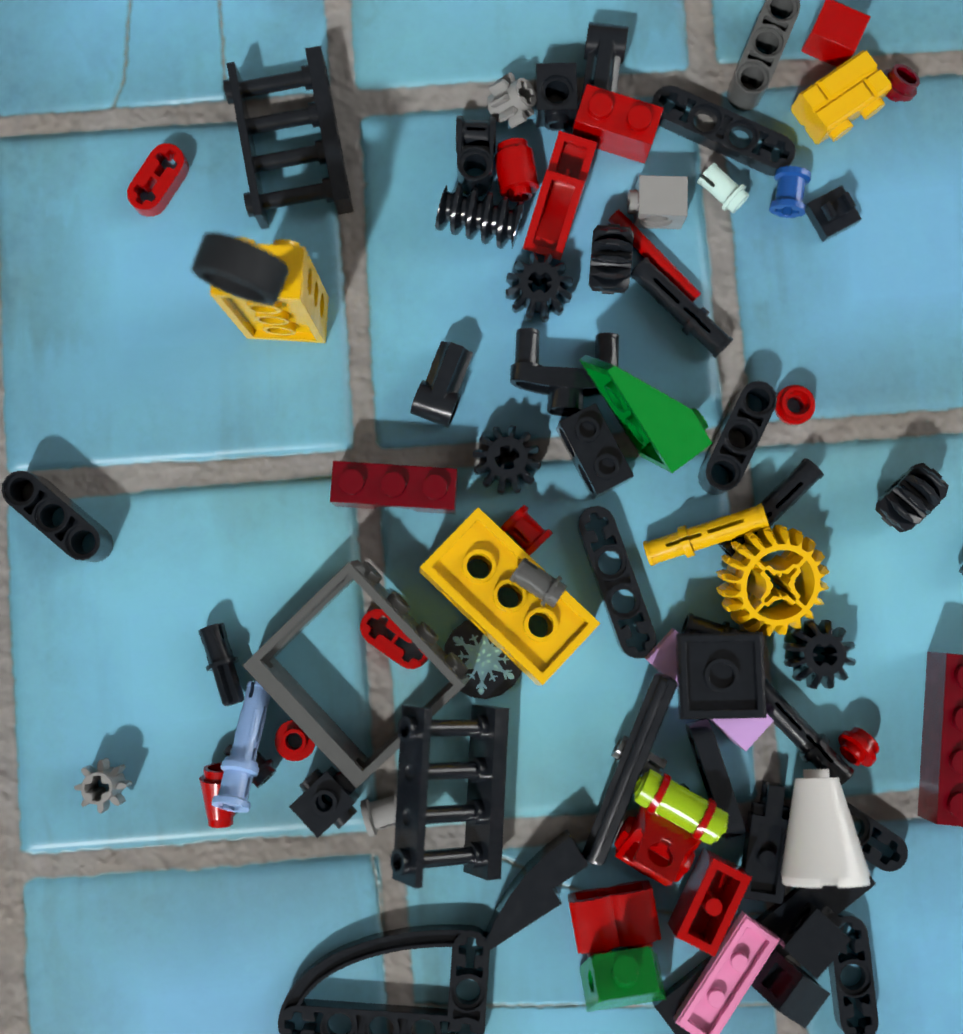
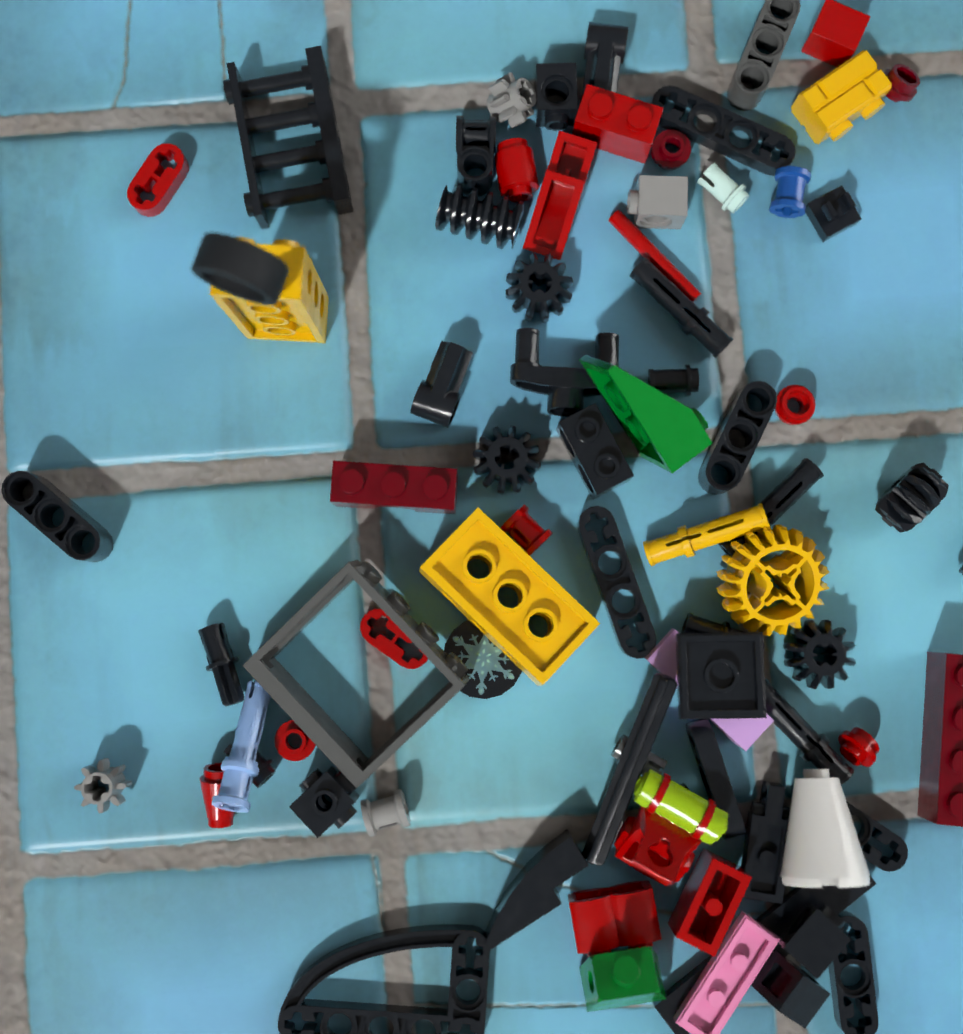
black fence [390,705,509,888] -> none
dark grey pin [510,557,567,608] -> none
black gear [589,224,634,294] -> none
none -> black pin [648,364,699,396]
none -> dark red plate [651,130,691,170]

